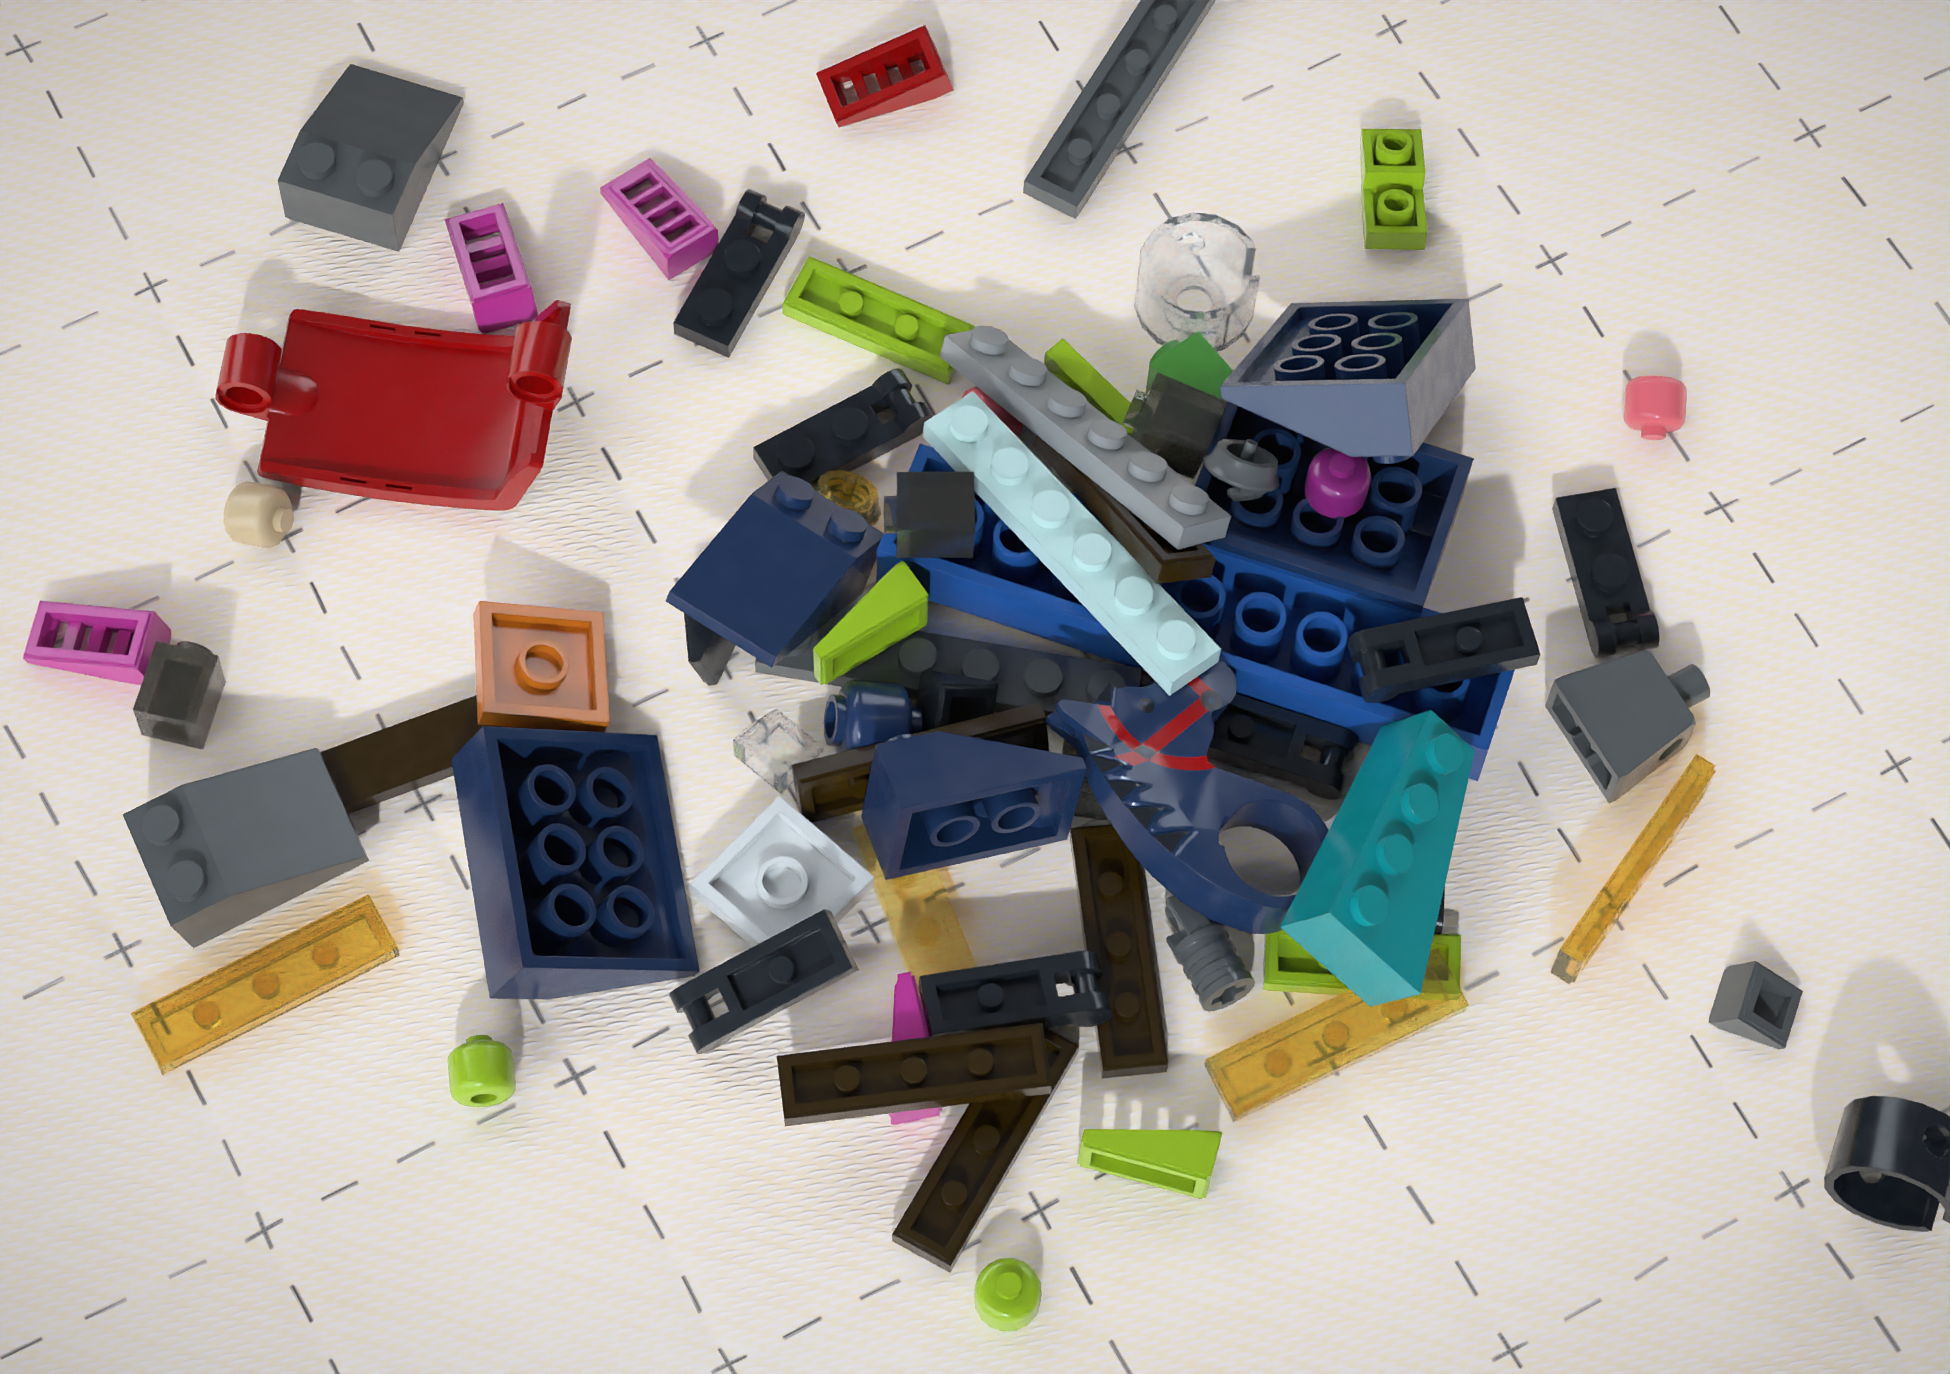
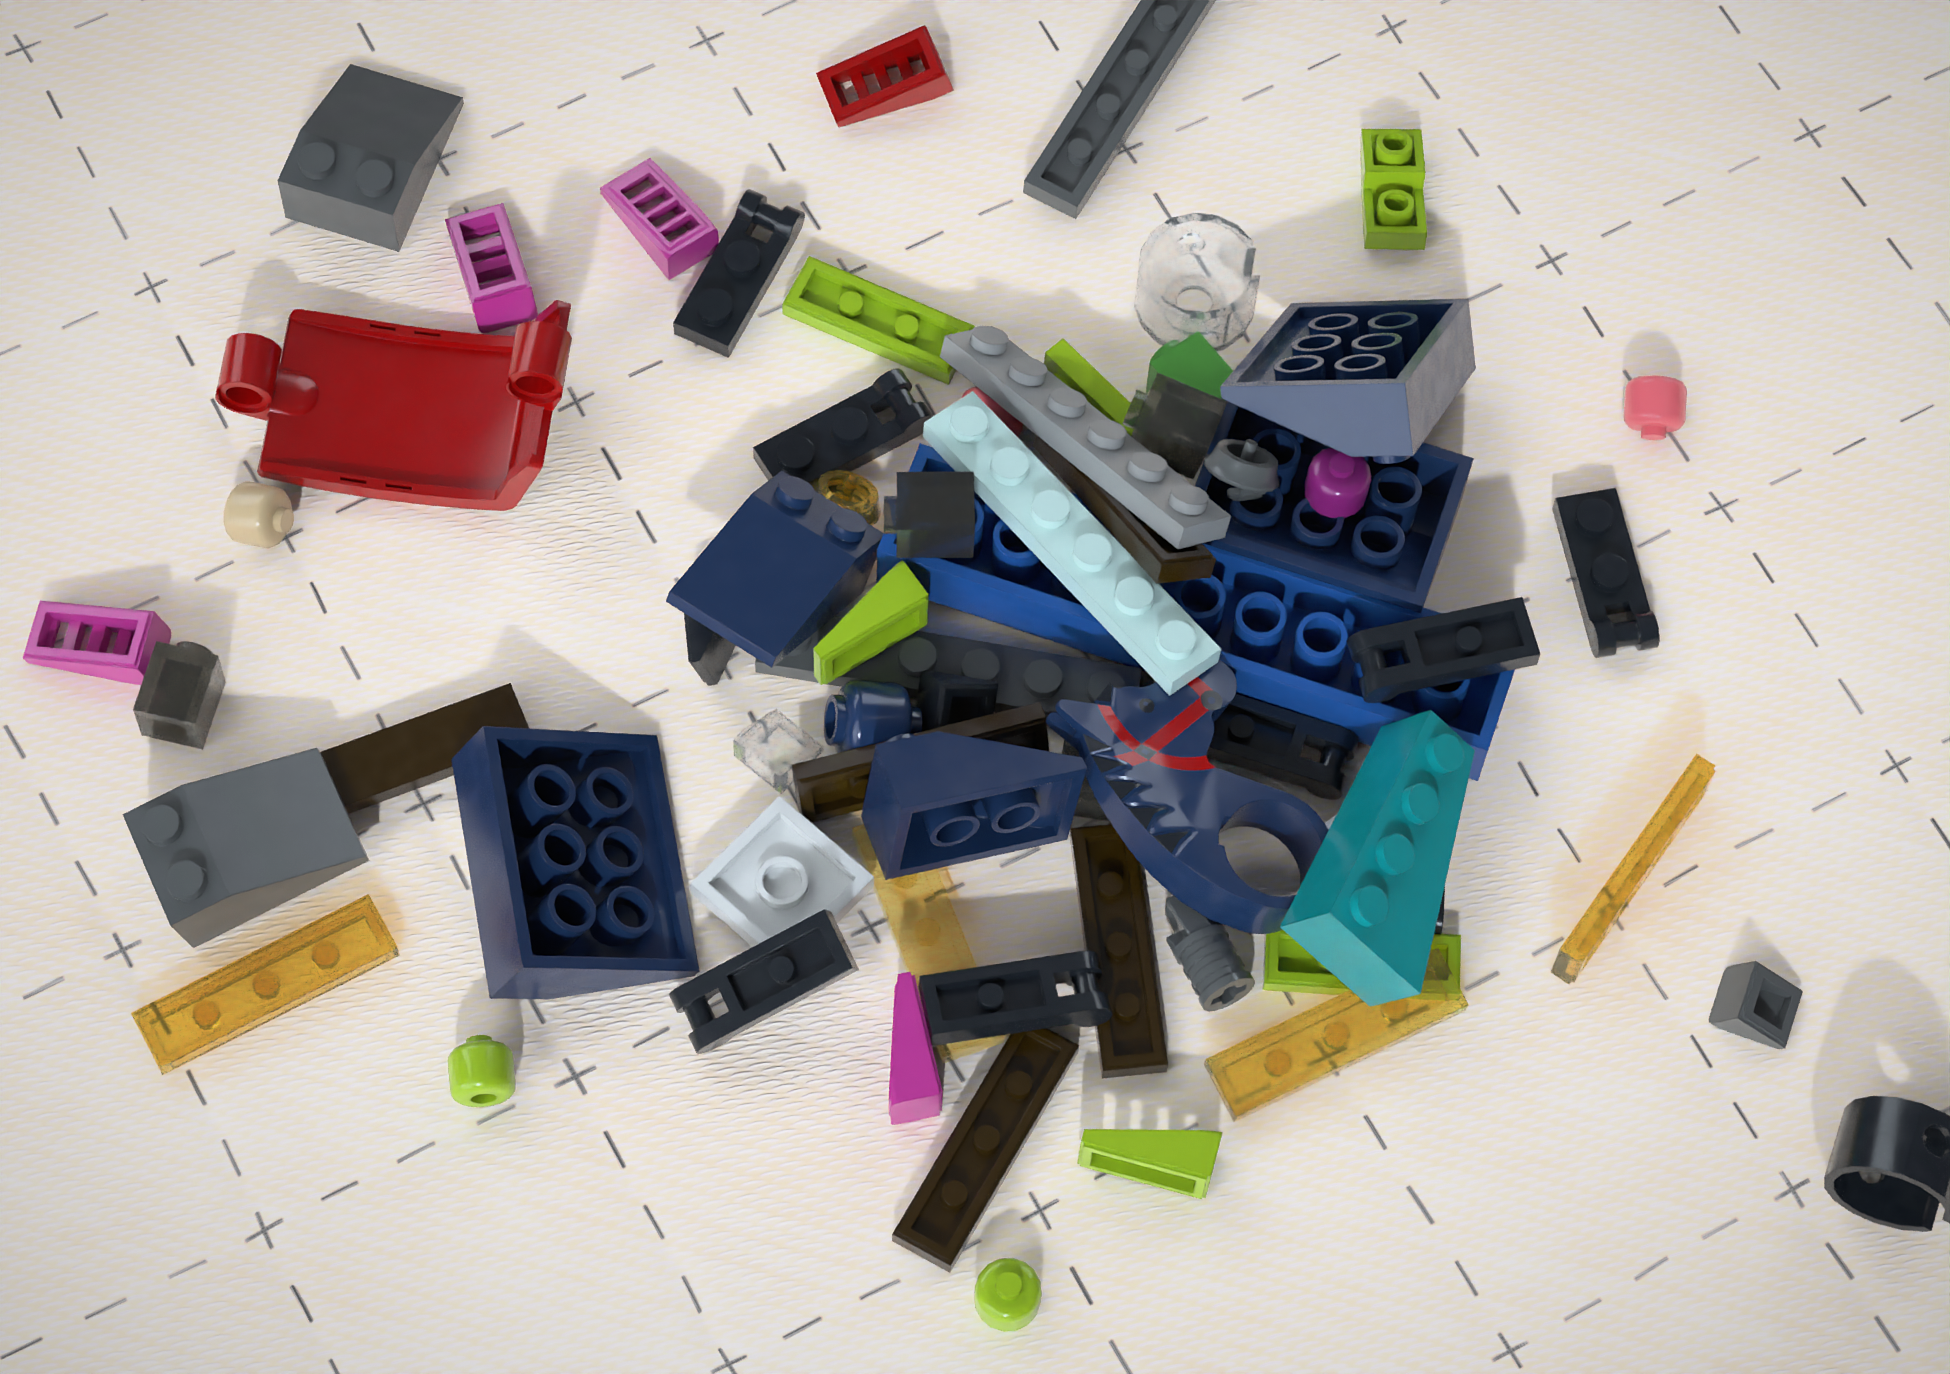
orange plate [473,601,610,732] -> none
dark brown tile [777,1023,1051,1127] -> none
dark grey torso [1545,651,1710,804] -> none

